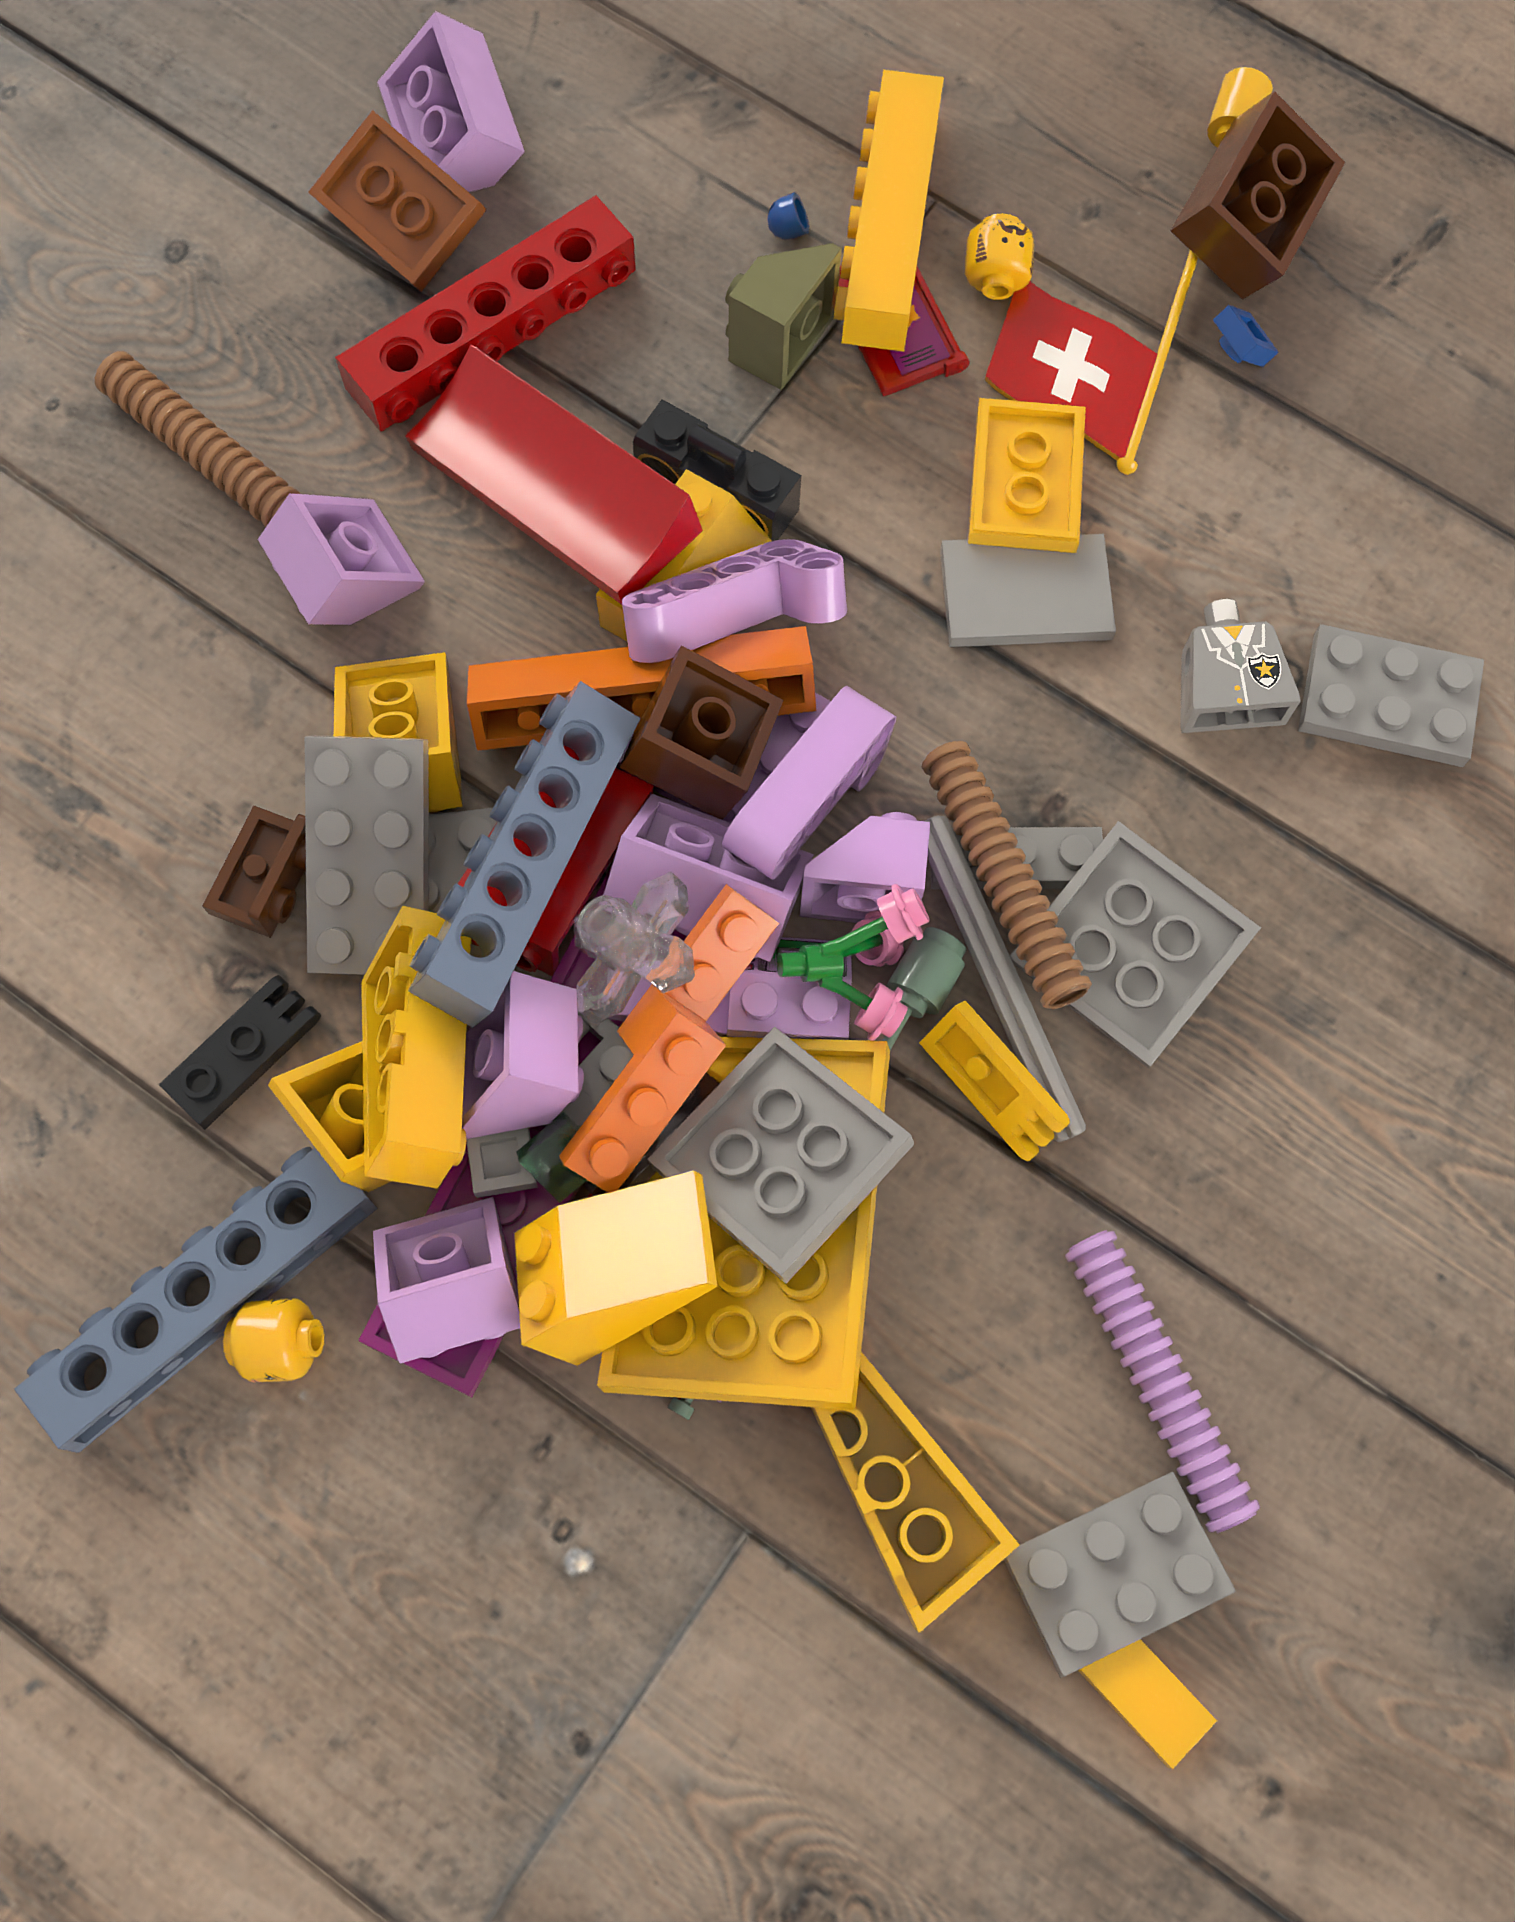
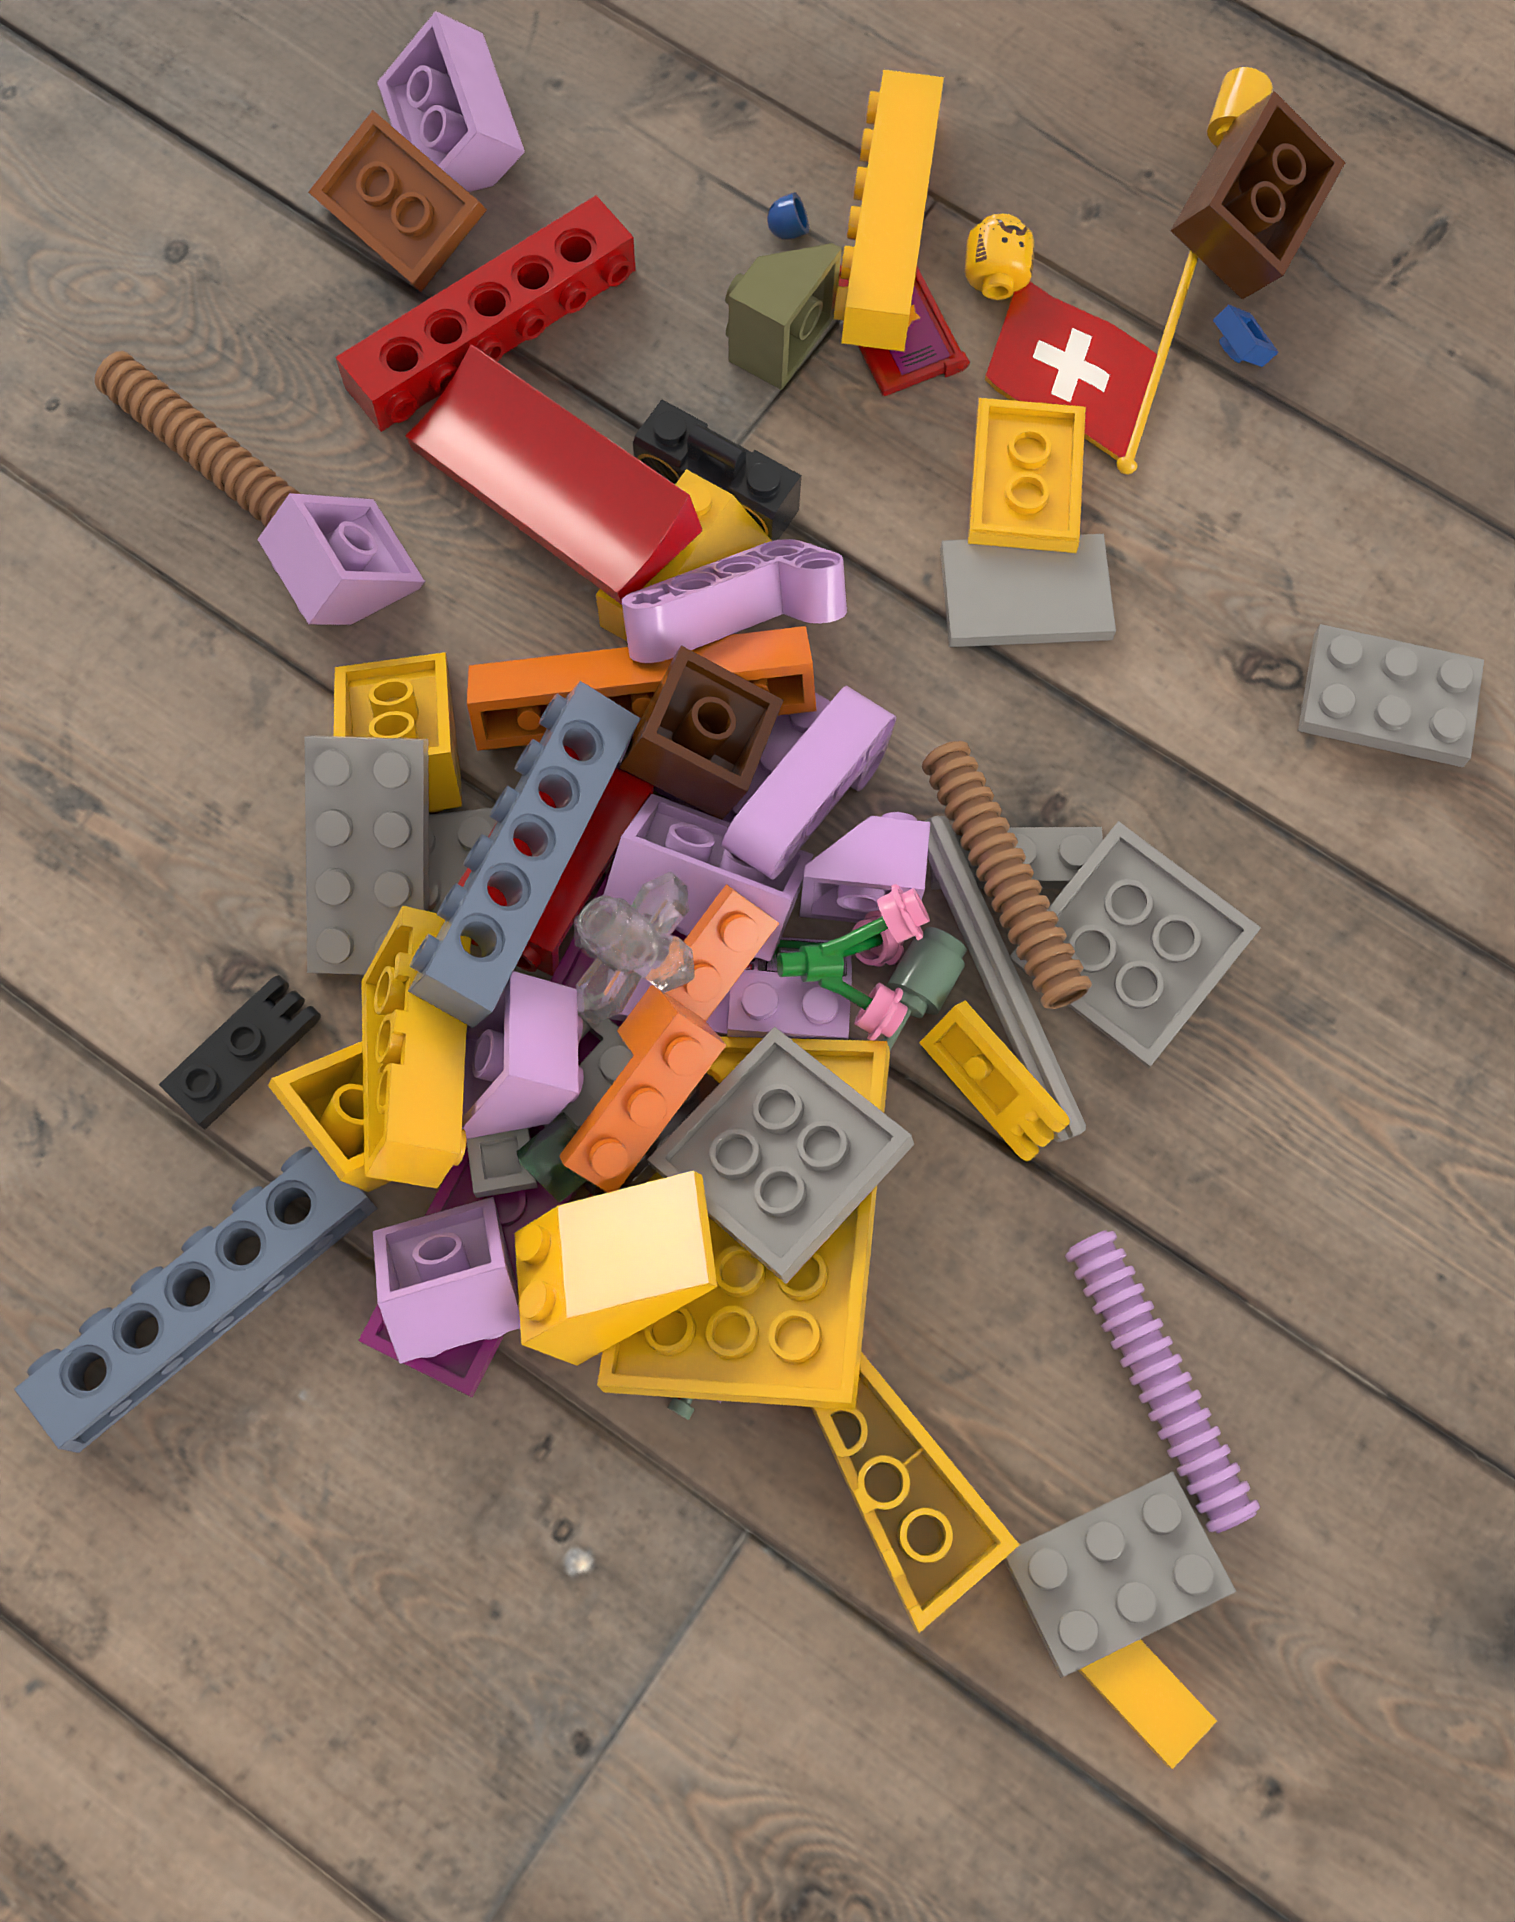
reddish brown bracket [202,805,306,938] -> none
yellow head [223,1298,324,1382] -> none
light grey torso [1180,599,1301,733] -> none

